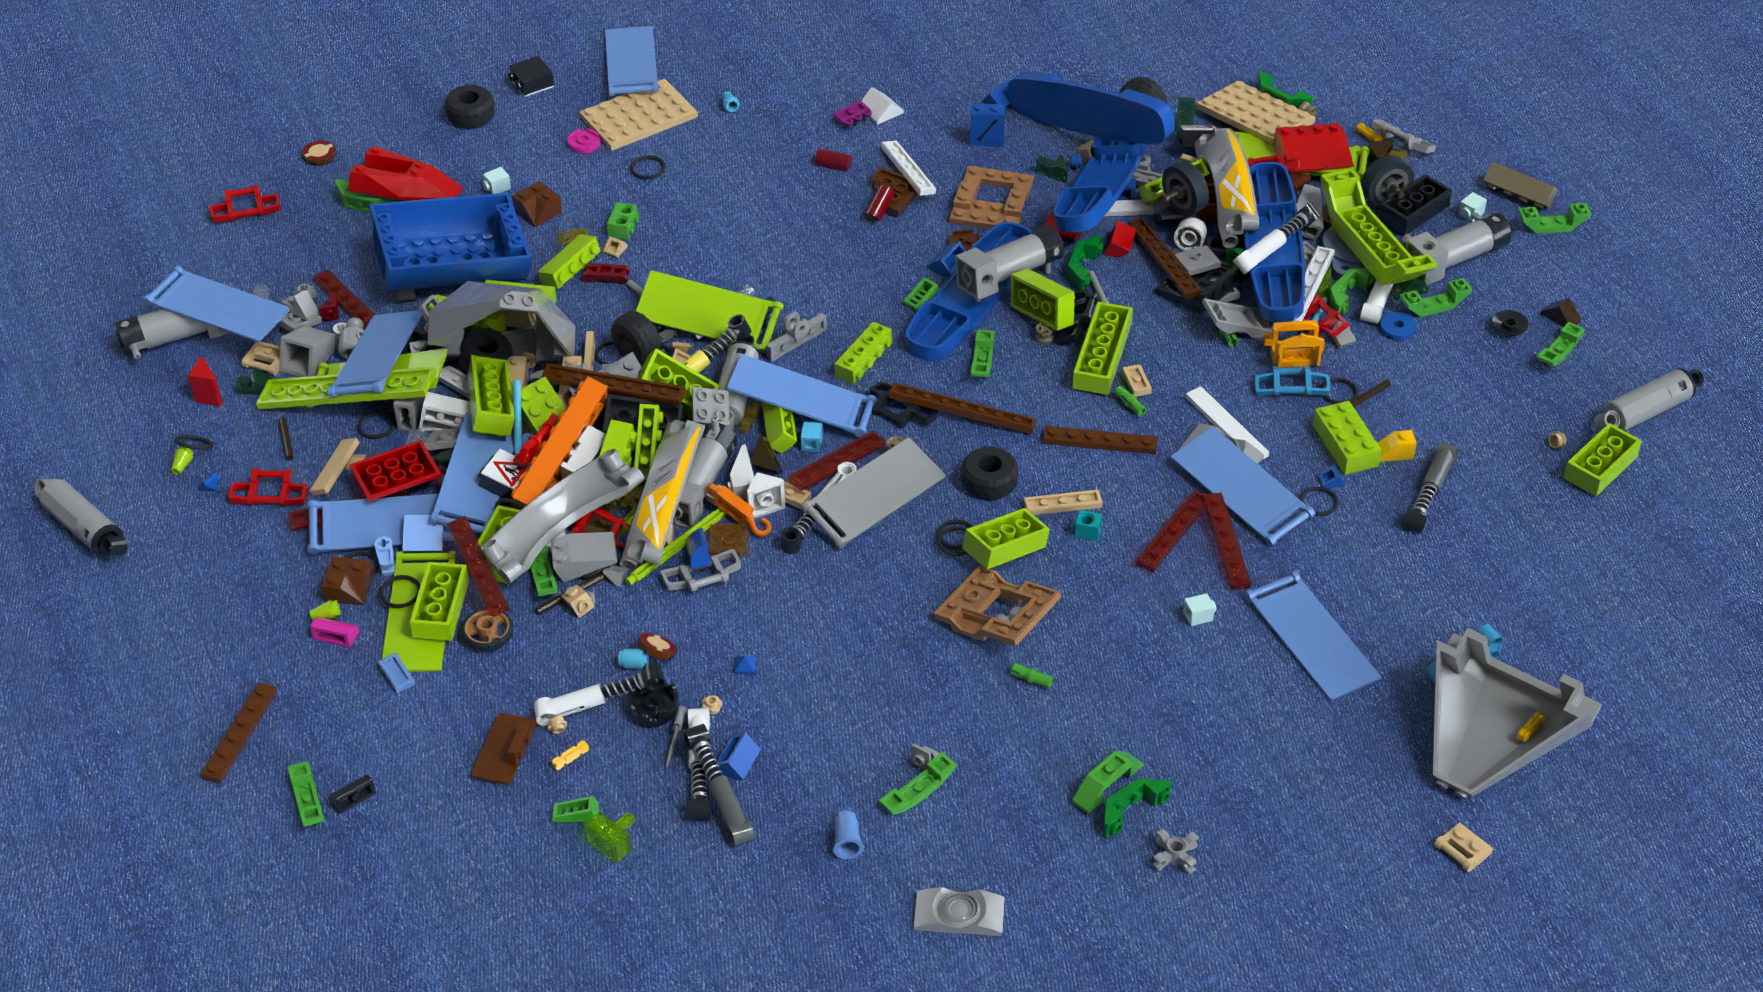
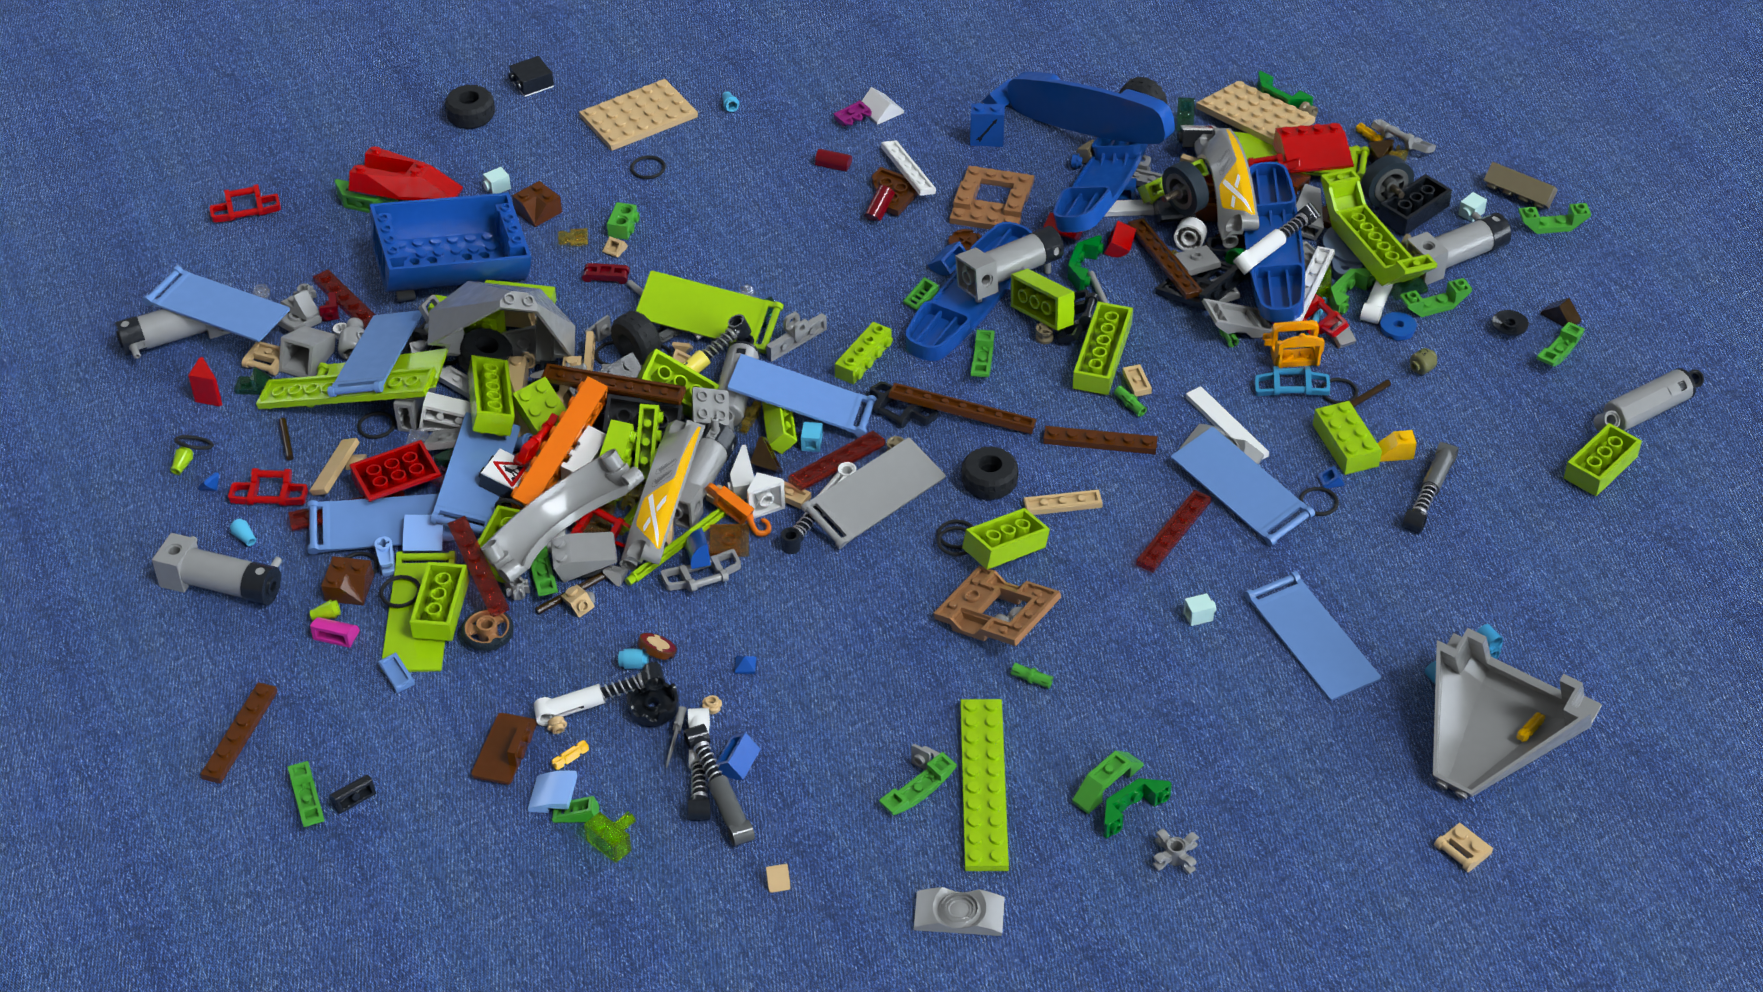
light grey piece [34,478,128,556] -> none
tile [302,140,337,166] -> none
medium azure bar [513,381,522,456] -> none
lime brick [537,234,601,289] -> none
dark pink tile [567,129,601,154] -> none
medium blue flag [605,26,659,96] -> none
medium blue plant [833,810,864,859] -> none
slope [1036,155,1068,183] -> none
teal brick [1072,510,1103,541] -> none
clear red plate [1202,493,1251,590] -> none
tan plate [1549,431,1566,450] -> none
none -> light grey piece [152,533,282,605]
none -> medium azure cone [230,519,257,546]
none -> light grey gear [505,576,530,600]
none -> light blue slope [528,771,577,813]
none -> light grey bracket [585,315,611,342]
none -> tan slope [766,864,790,893]
none -> lime plate [961,699,1009,871]
none -> olive head [1410,348,1438,375]

